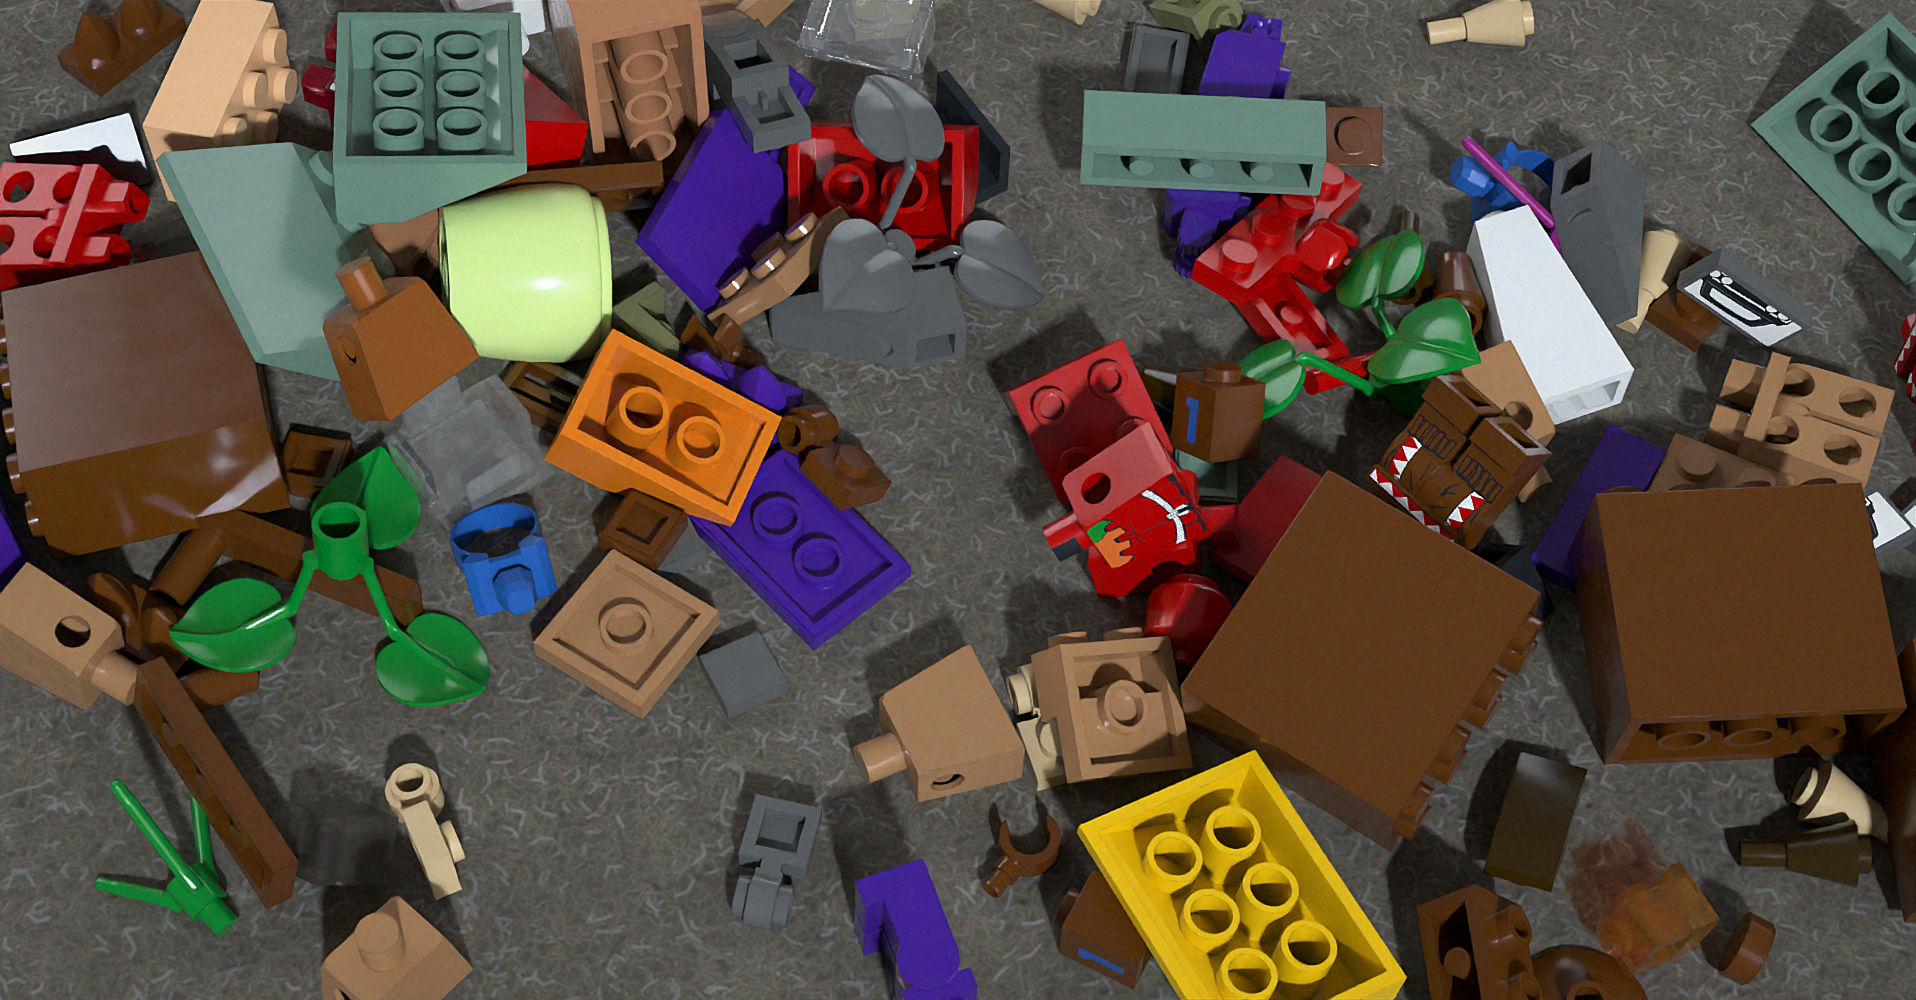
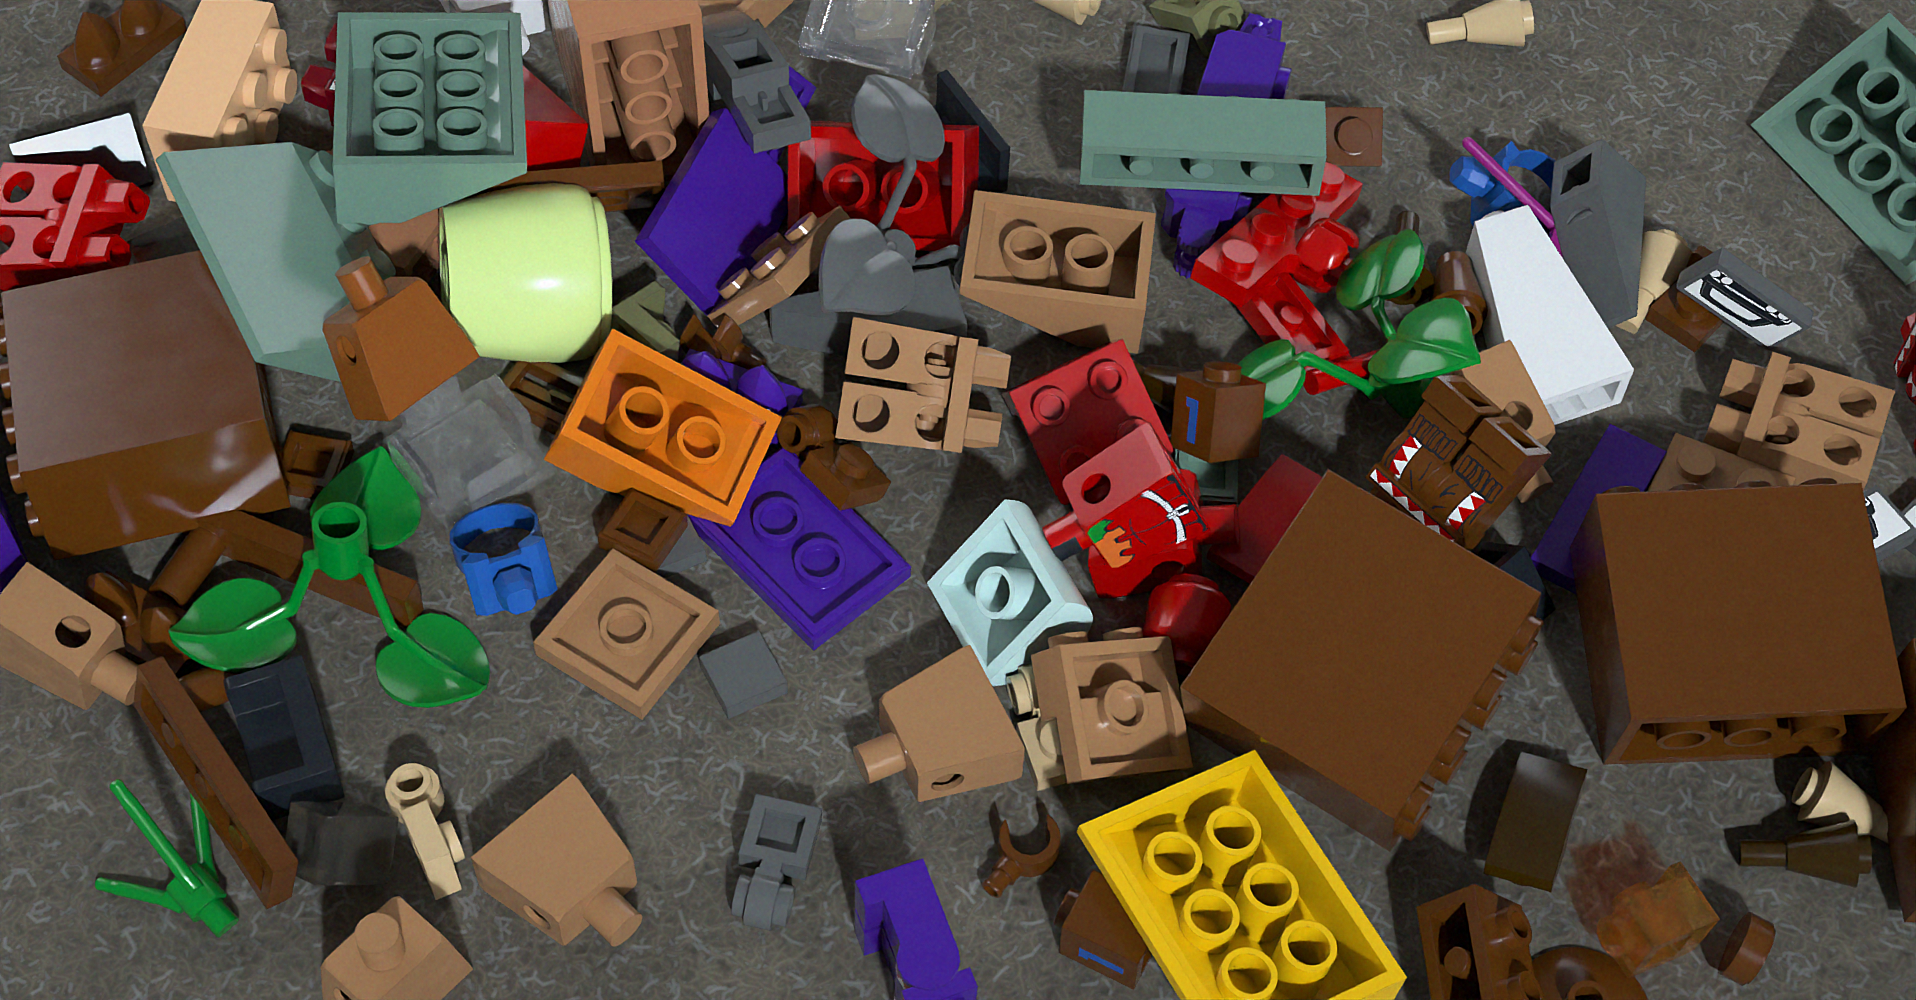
none -> black panel [223,655,345,820]
none -> medium nougat torso [471,773,642,946]
none -> medium nougat hips [835,317,1011,453]
none -> light aqua brick [927,499,1093,686]
none -> medium nougat slope [959,190,1156,354]

